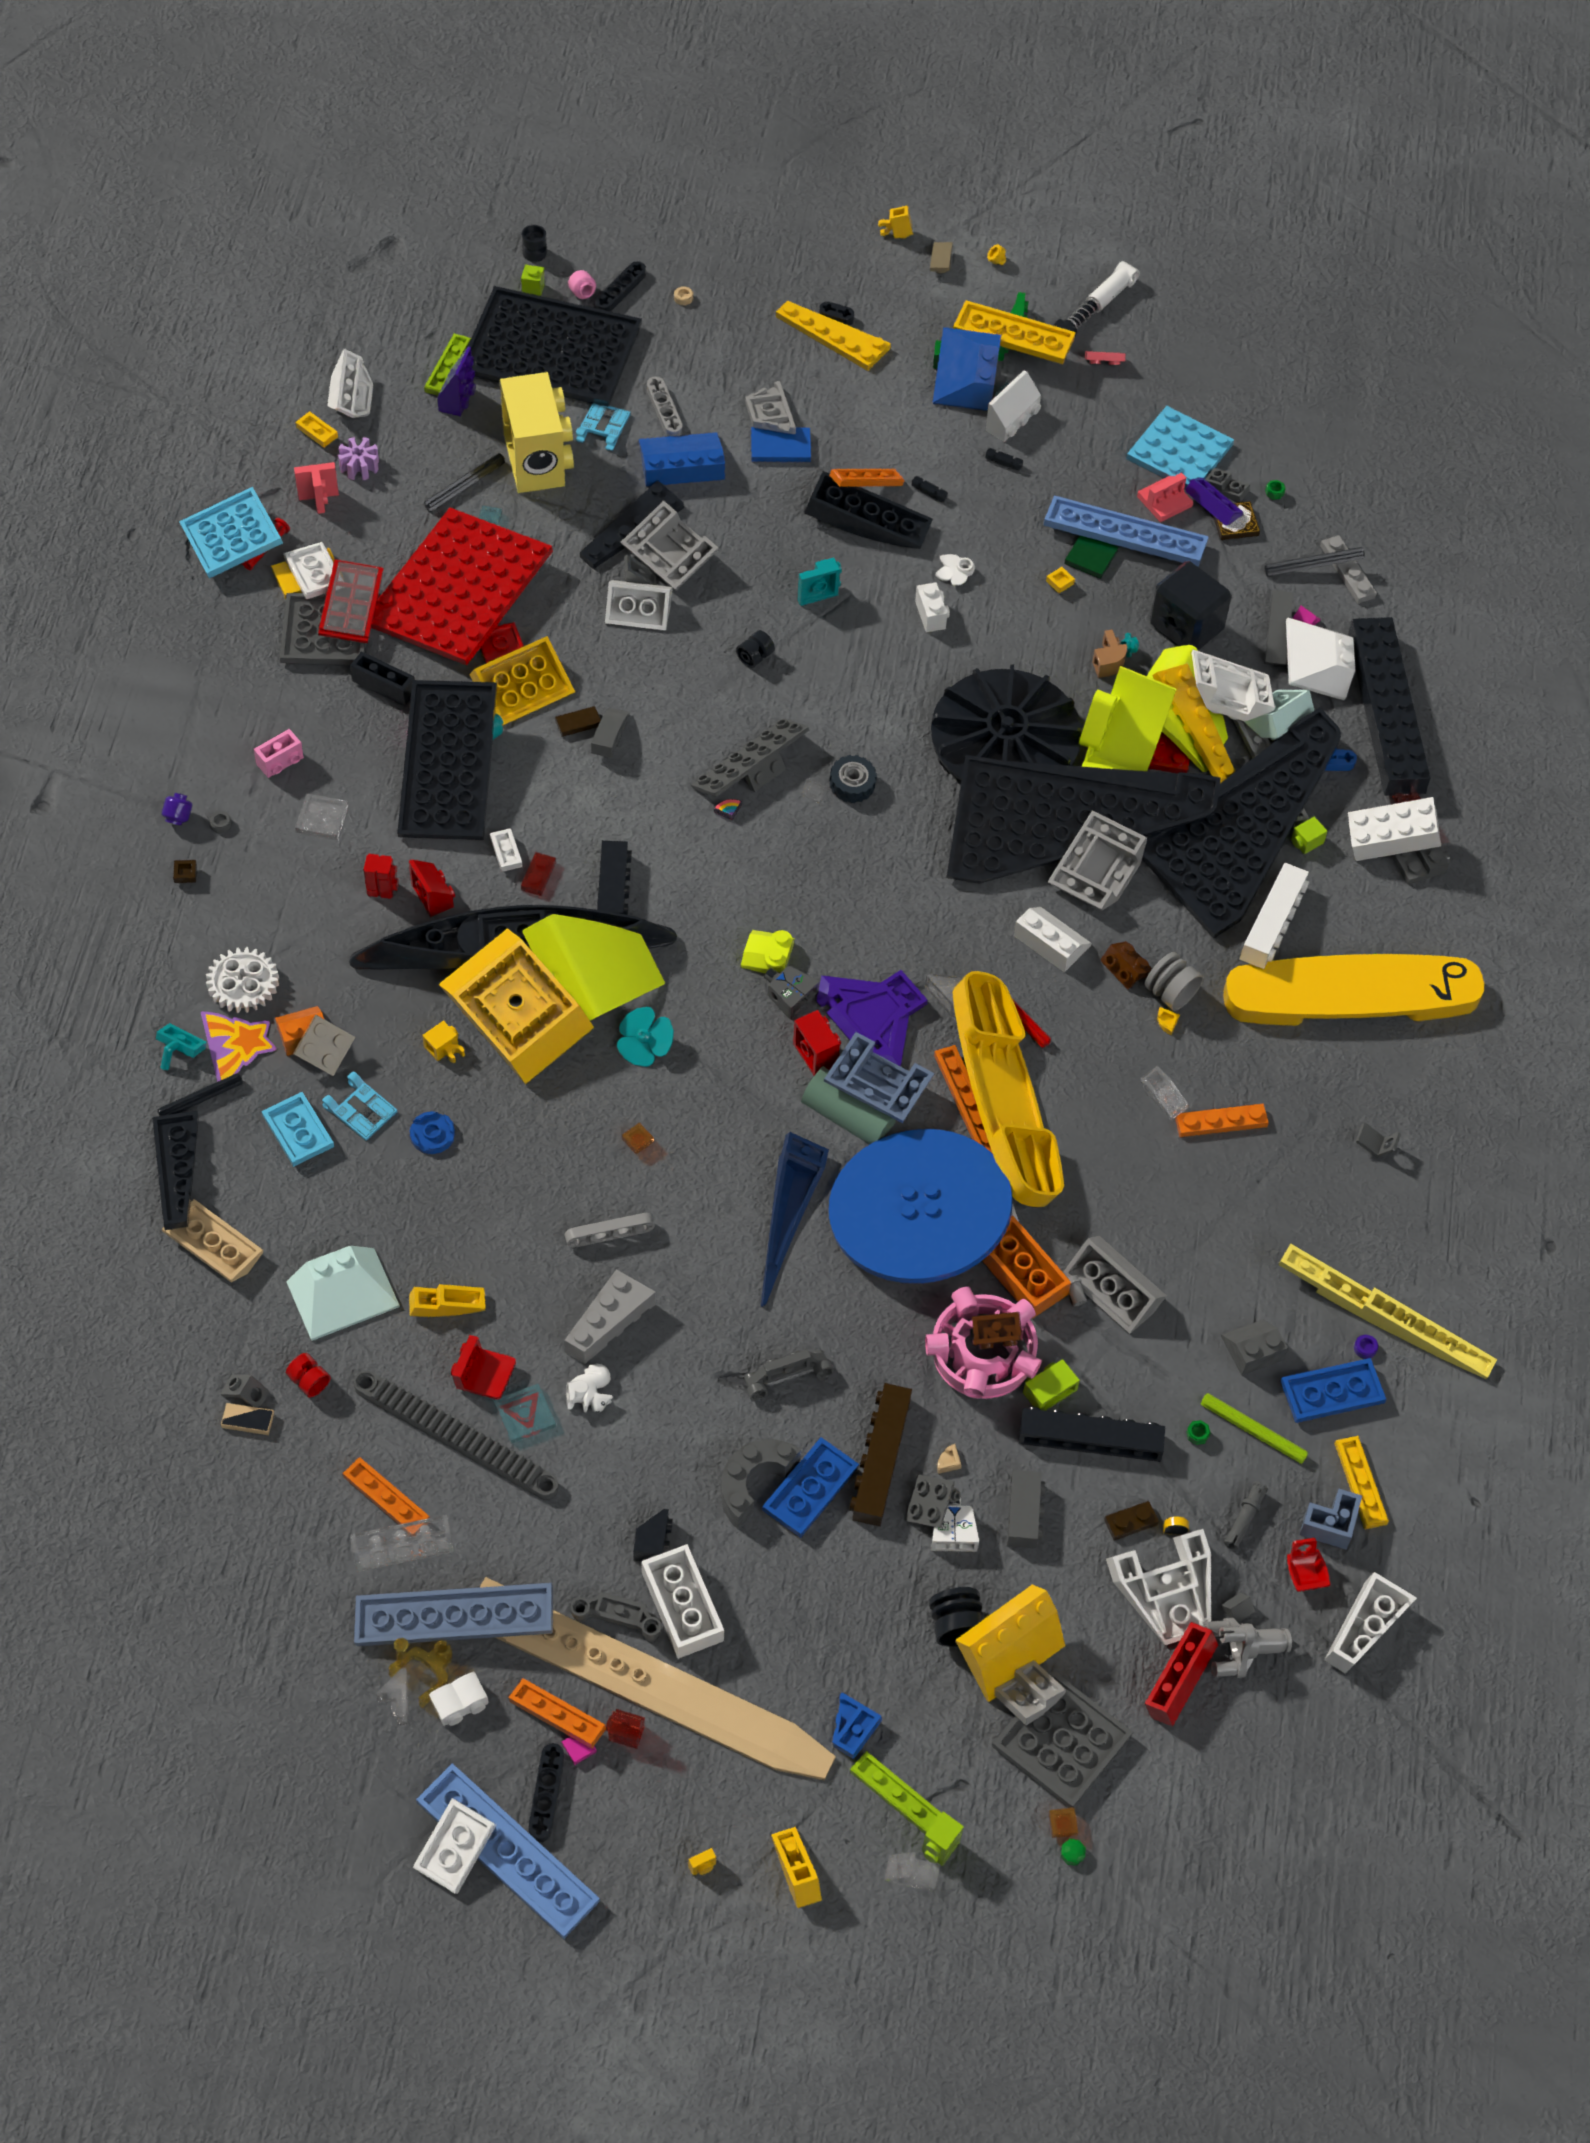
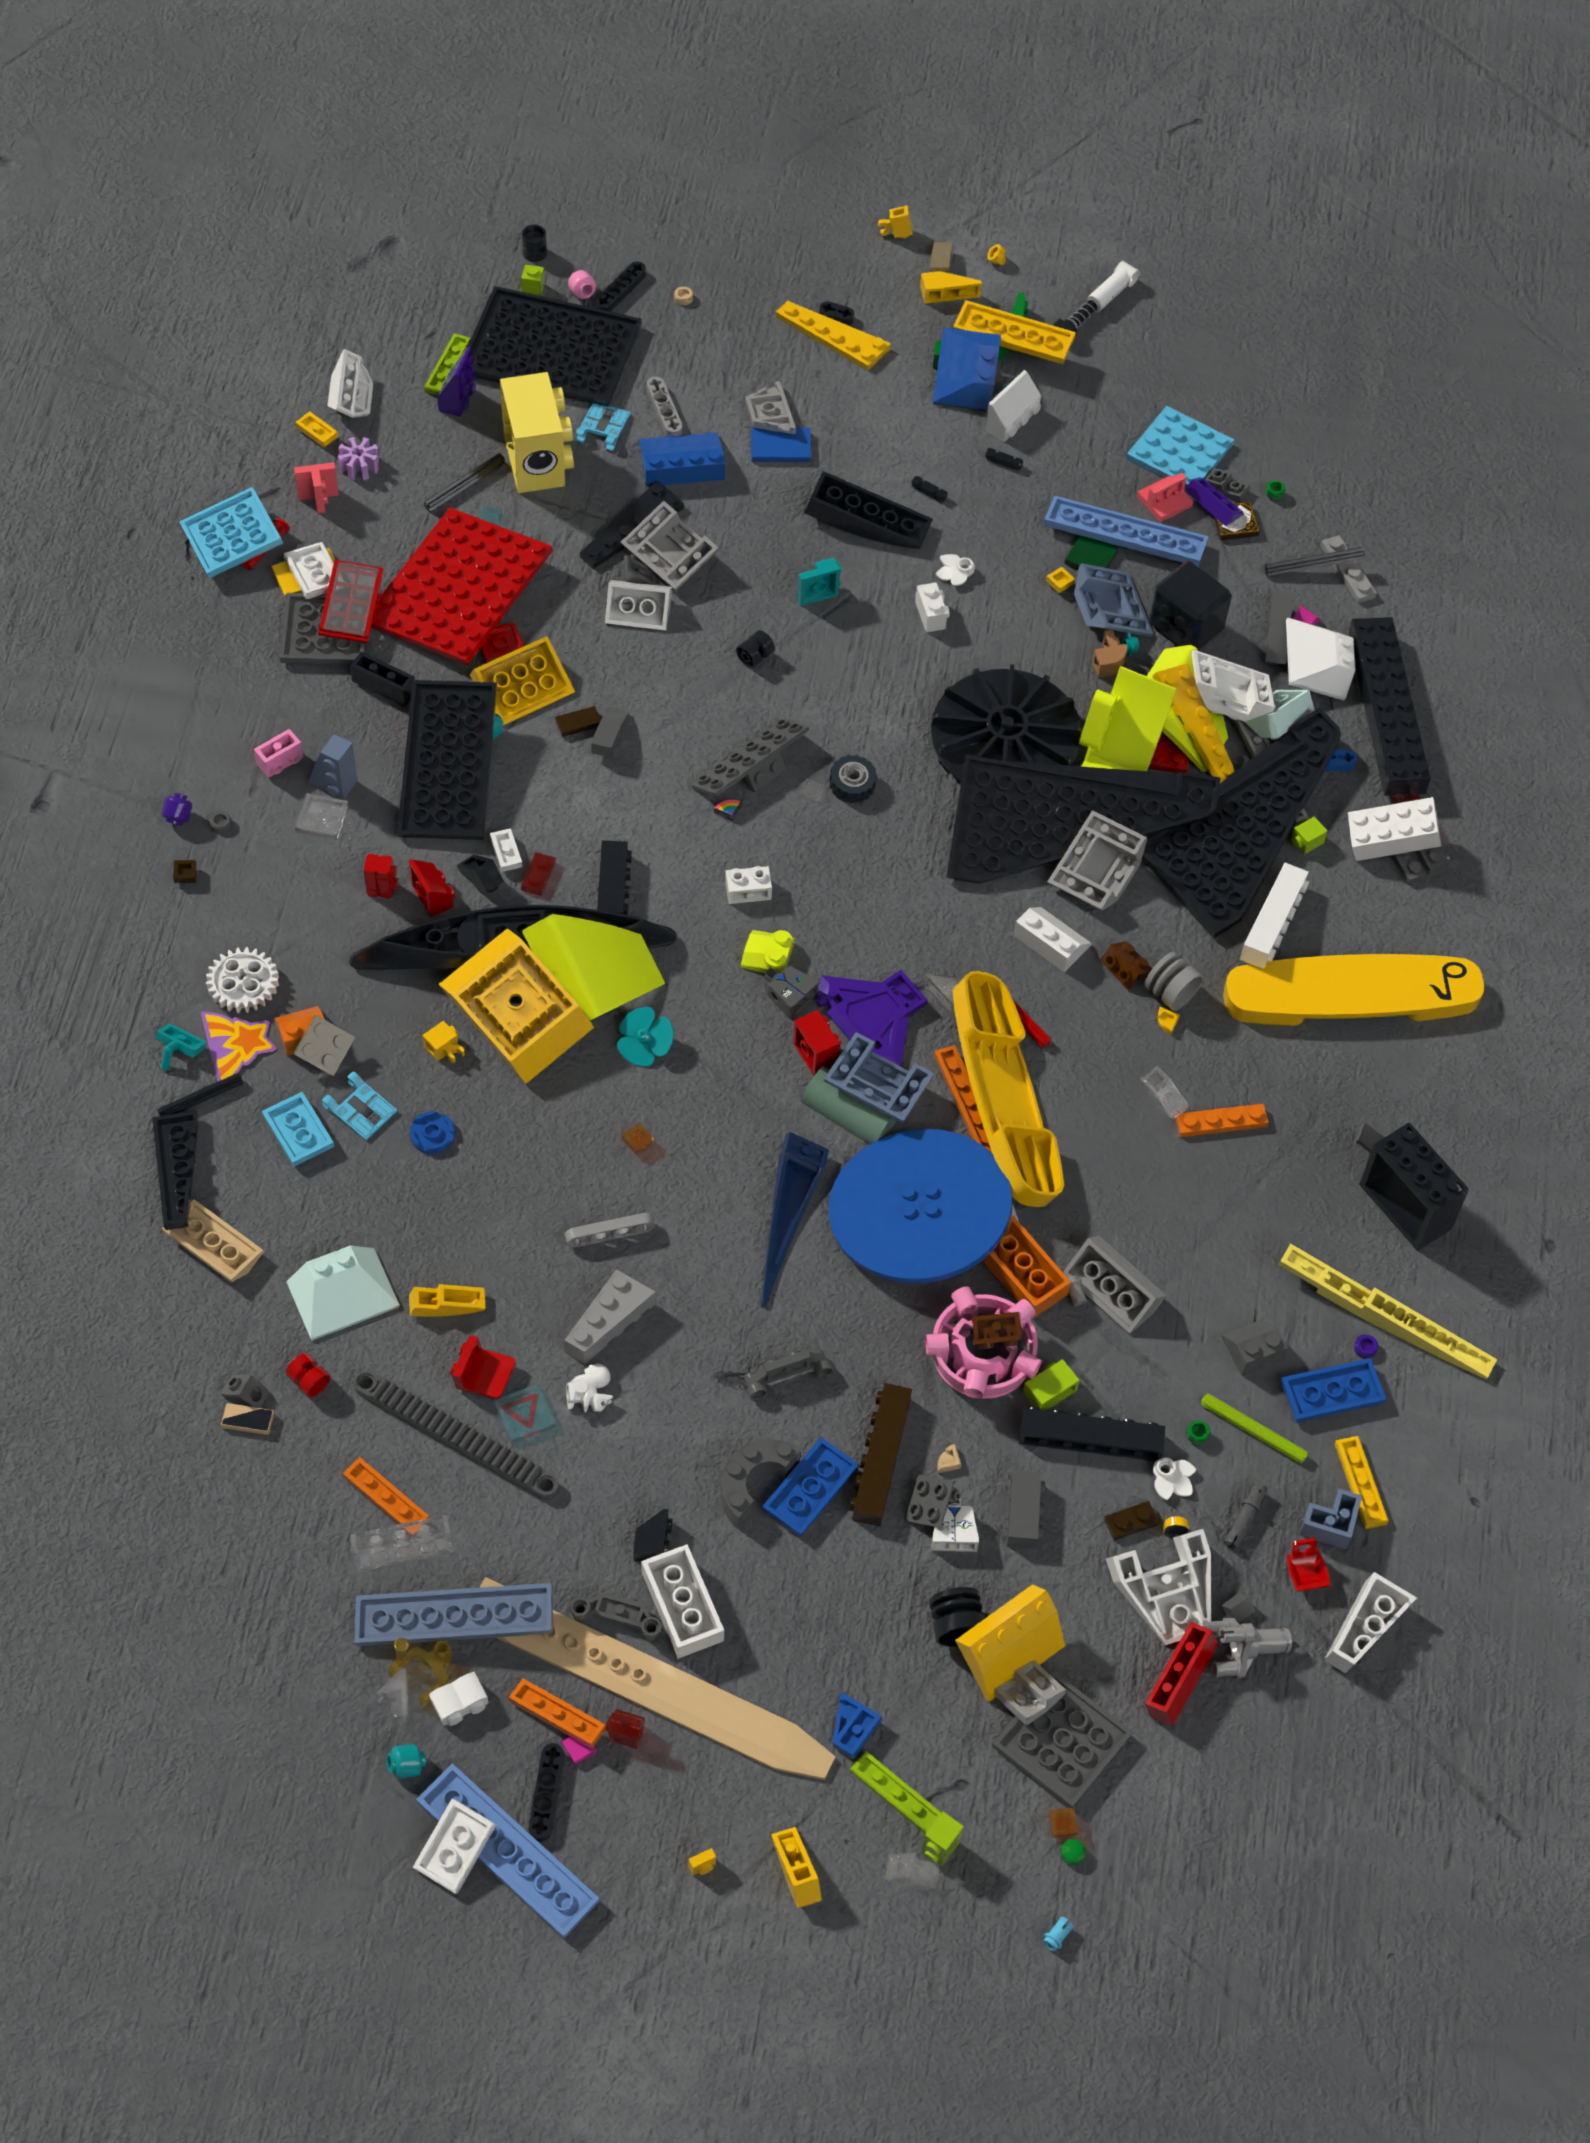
orange tile [830,469,905,487] -> none
coral plate [1085,351,1126,365] -> none
none -> sand blue wedge [308,734,357,799]
none -> teal head [387,1743,426,1779]
none -> black arch [457,854,504,893]
none -> white brick [725,866,772,904]
none -> yellow slope [920,271,982,304]
none -> medium azure pin [1043,1917,1073,1951]
none -> sand blue slope [1074,563,1154,637]
none -> white plate [1153,1458,1196,1500]
none -> black window [1359,1122,1469,1251]

